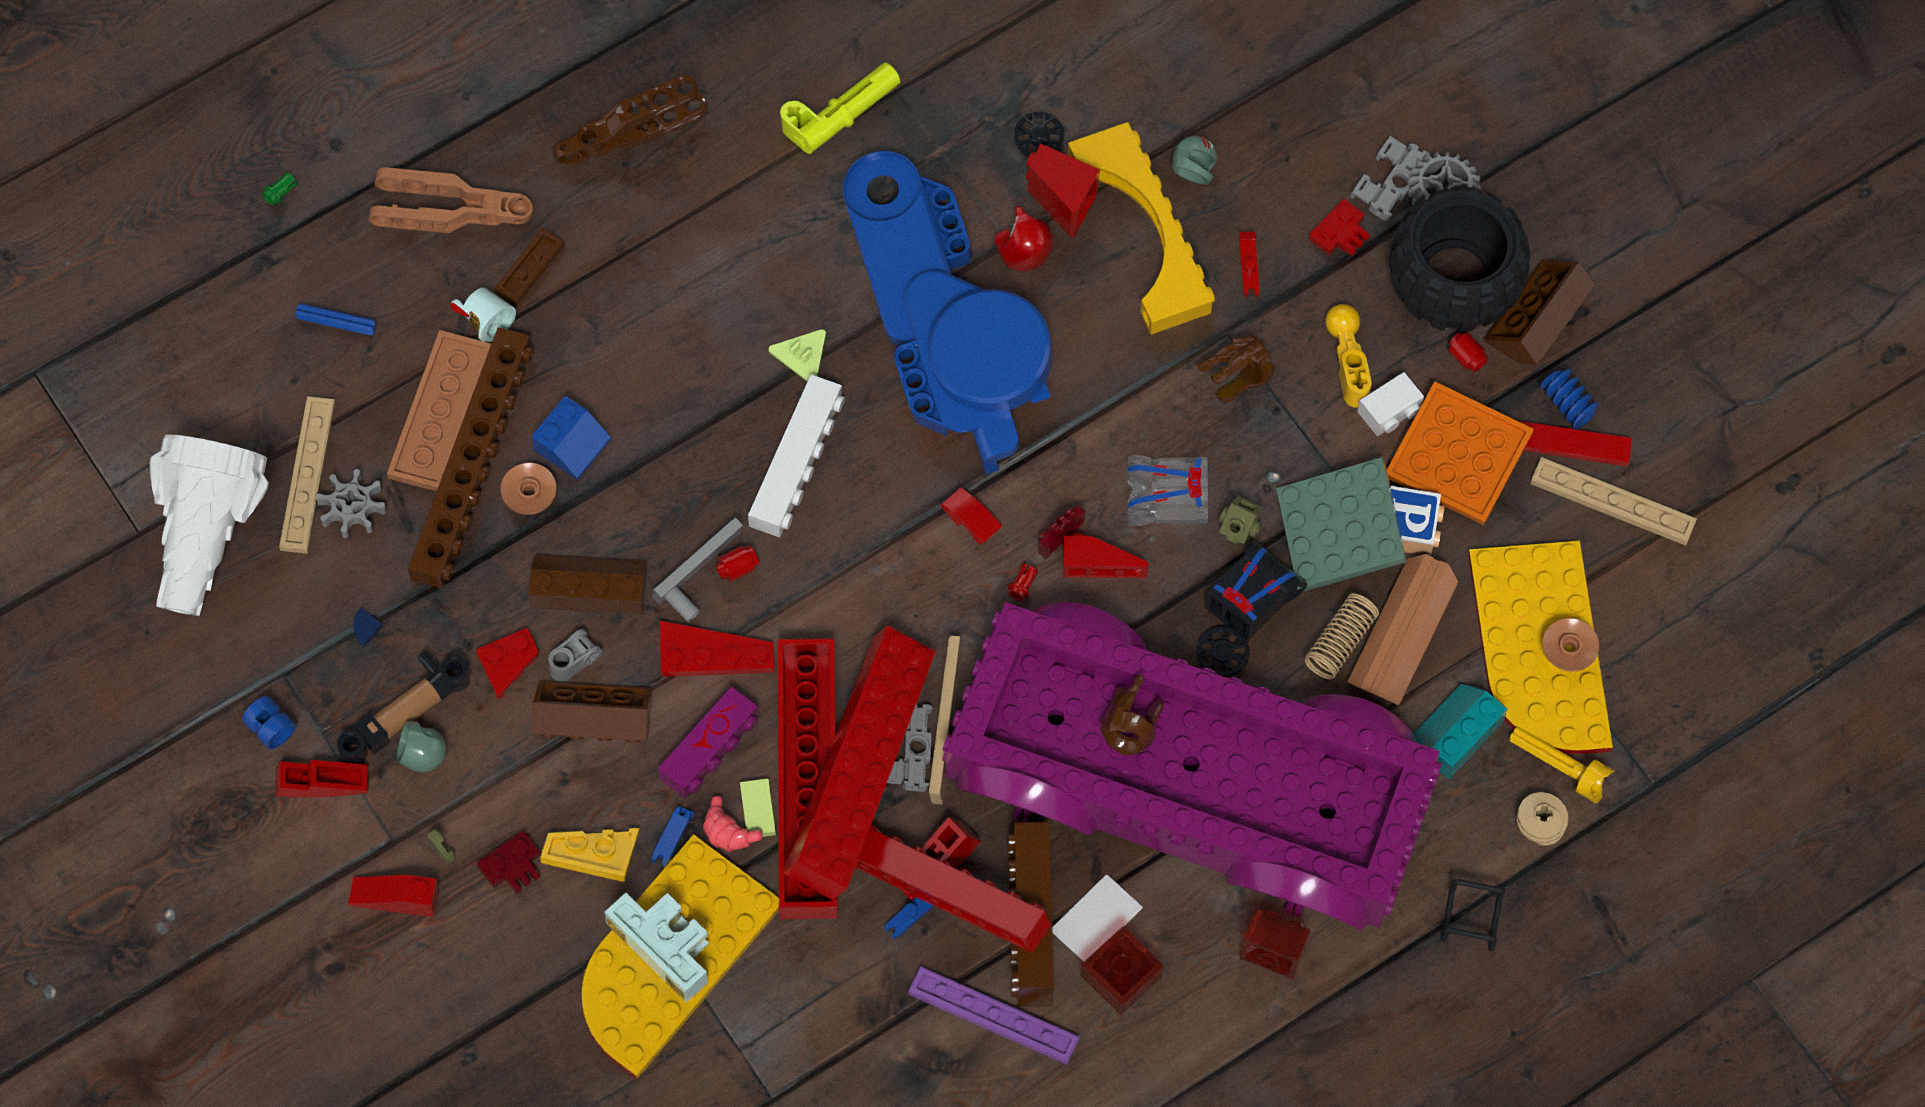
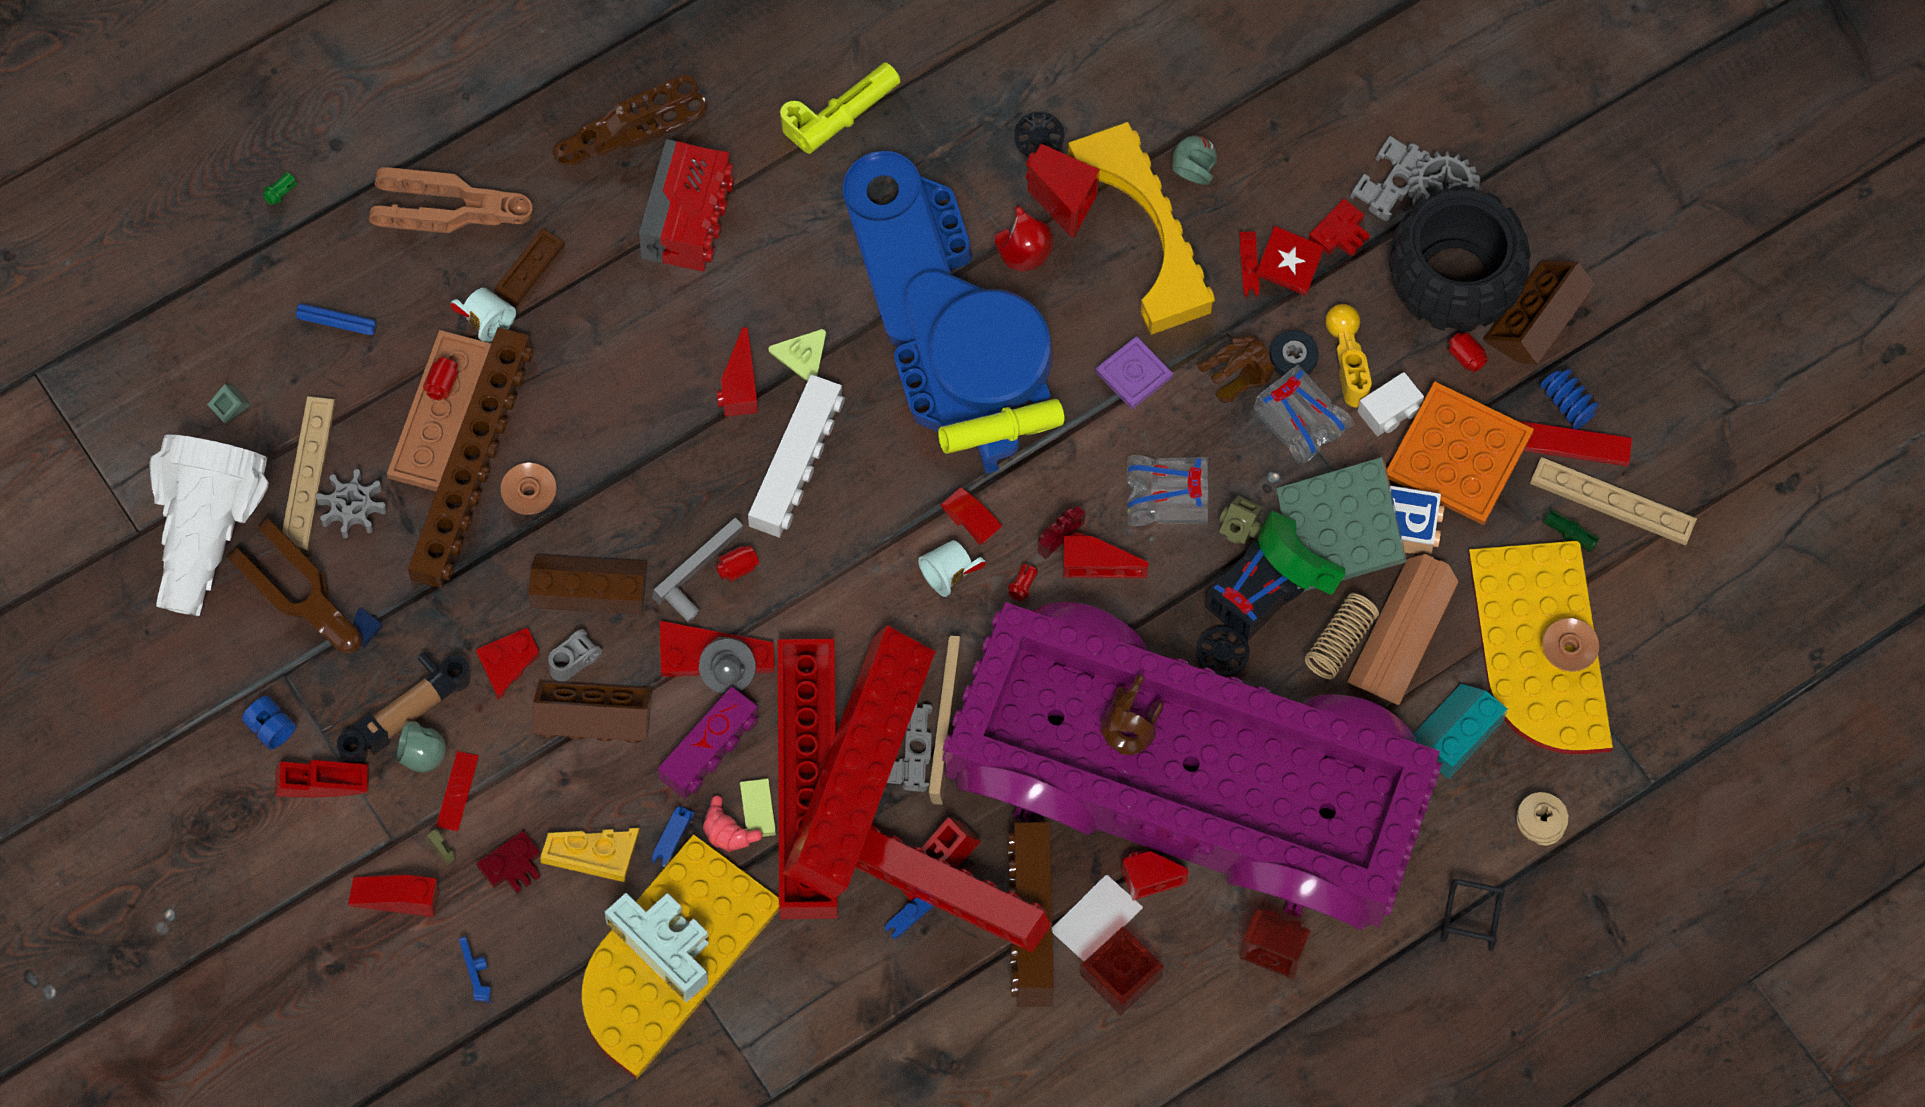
blue slope [531,396,611,480] -> none
medium lavender tile [908,966,1080,1065] -> none
yellow piece [1510,726,1615,804] -> none
none -> sand green slope [207,384,250,423]
none -> reddish brown piece [227,517,363,655]
none -> red brick [423,357,458,401]
none -> red piece [436,751,479,831]
none -> blue piece [458,936,492,1004]
none -> red piece [639,139,735,272]
none -> dark grey plate [699,637,756,694]
none -> red slope [716,327,758,417]
none -> light aqua hat [918,540,986,597]
none -> neon yellow piece [938,399,1064,454]
none -> medium lavender plate [1095,336,1173,410]
none -> red slope [1121,851,1189,901]
none -> clear piece [1253,365,1354,466]
none -> red tile [1255,226,1325,295]
none -> green arch [1258,510,1345,595]
none -> black bush [1270,330,1319,378]
none -> dark green pin [1543,508,1600,553]

